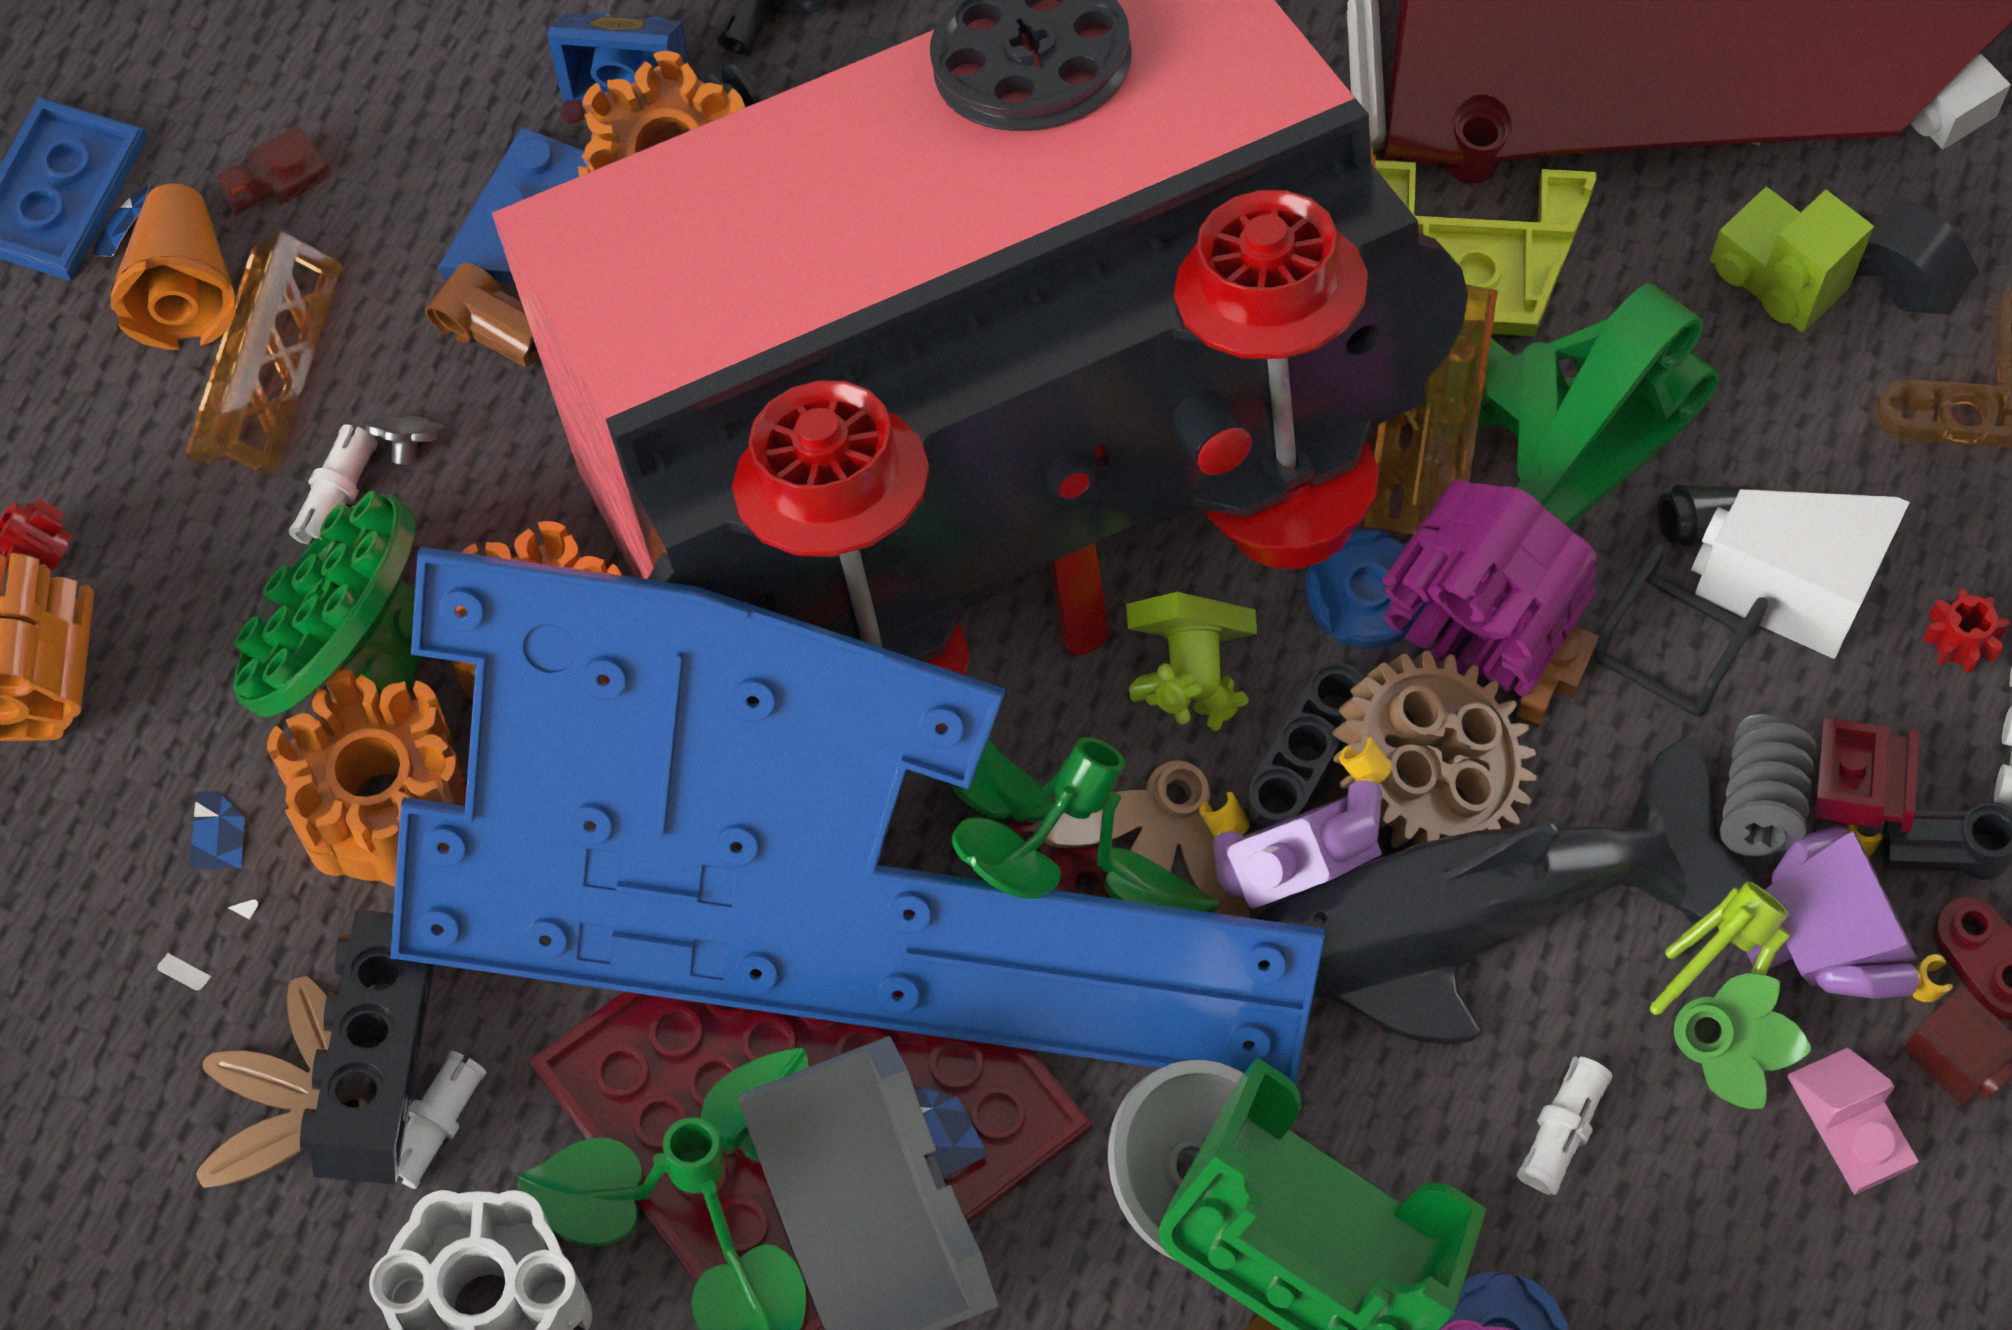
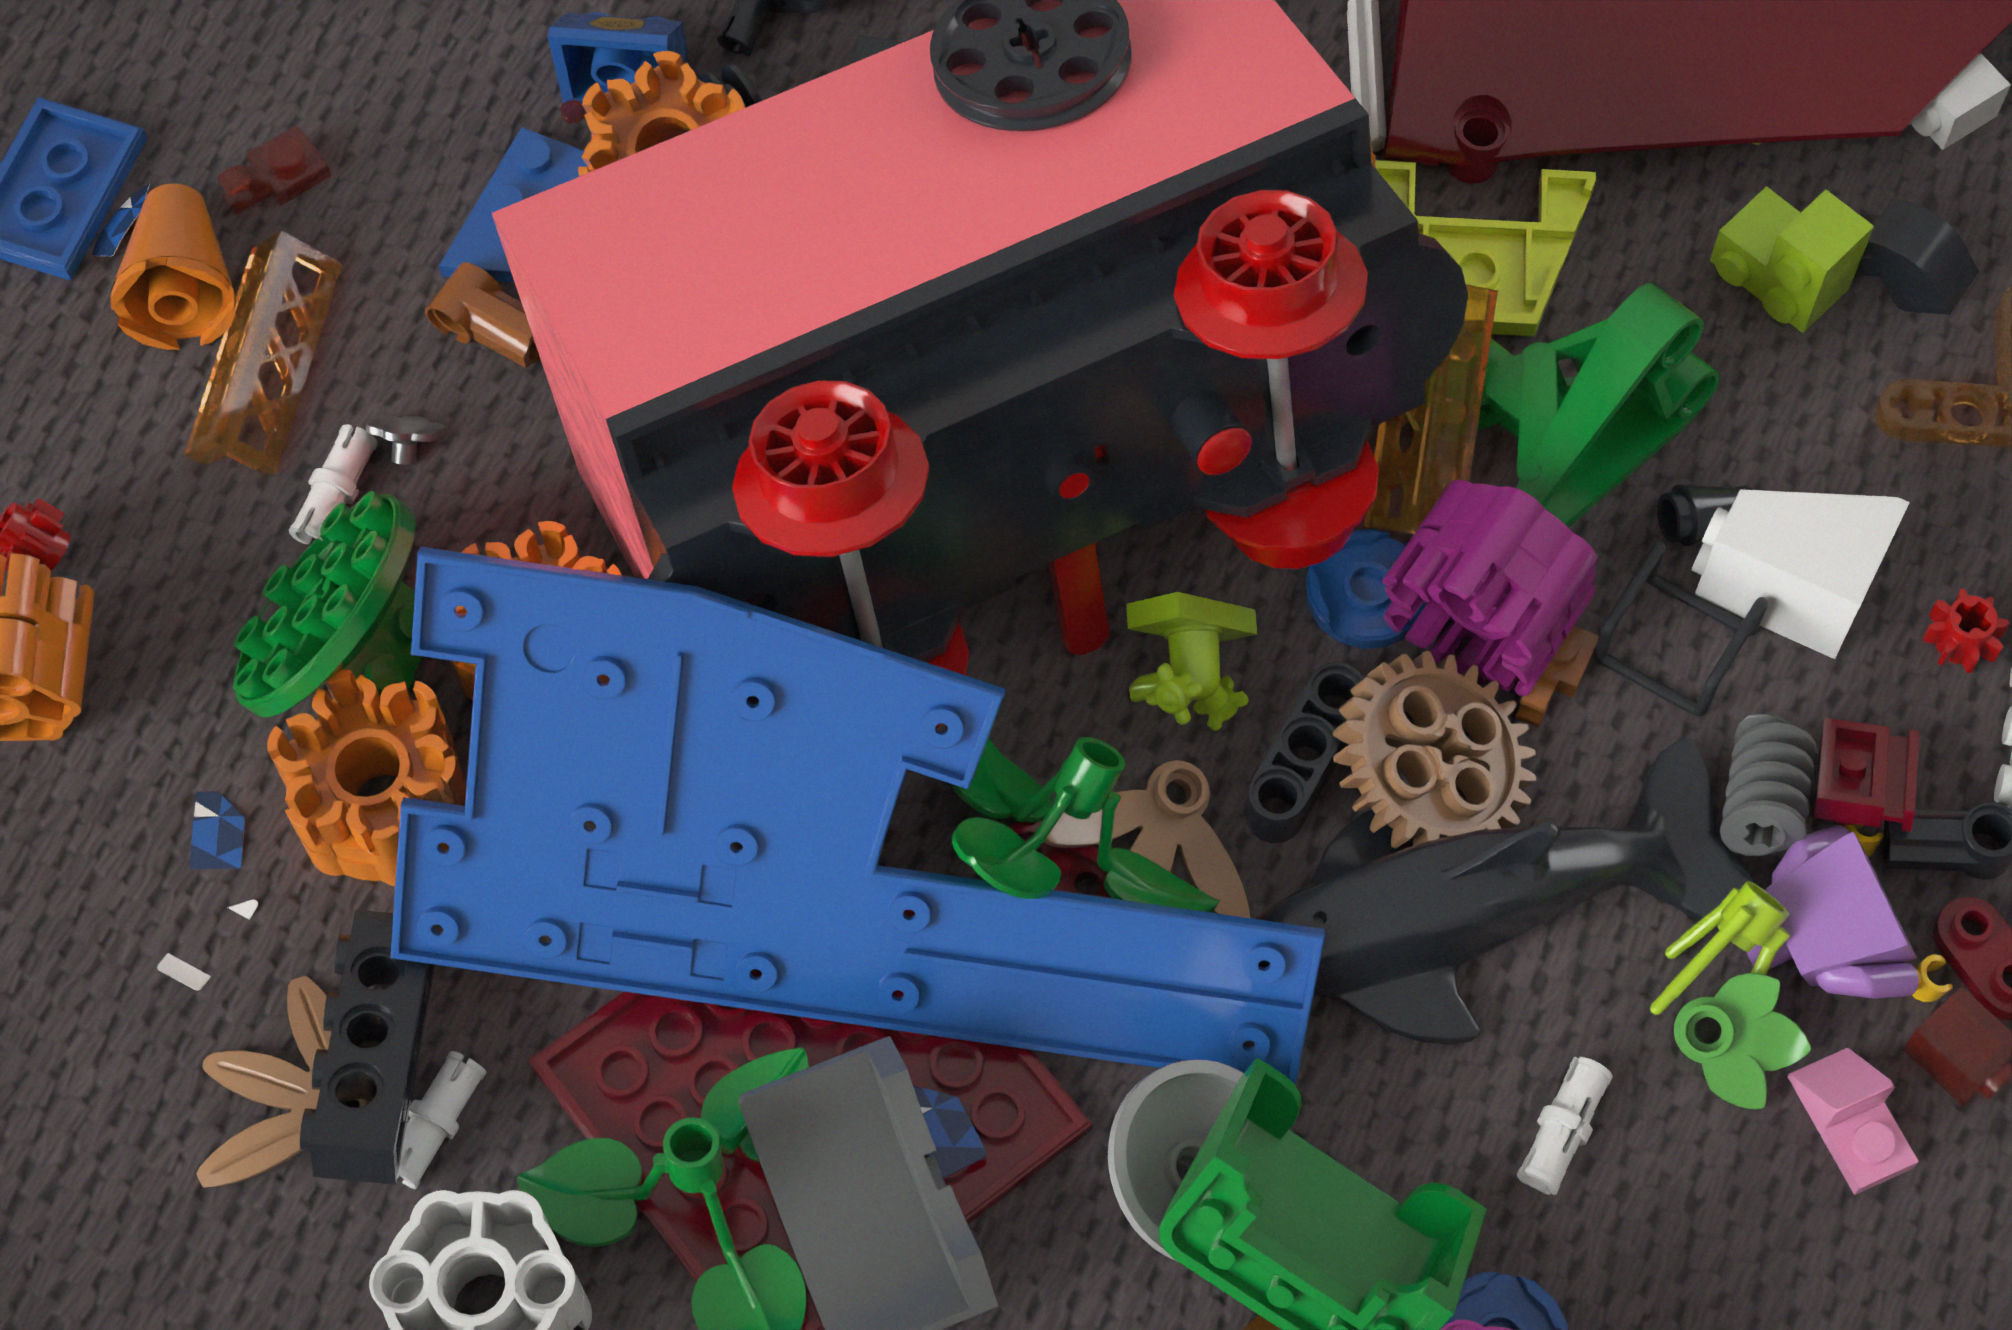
medium lavender torso [1199,737,1392,909] -> none

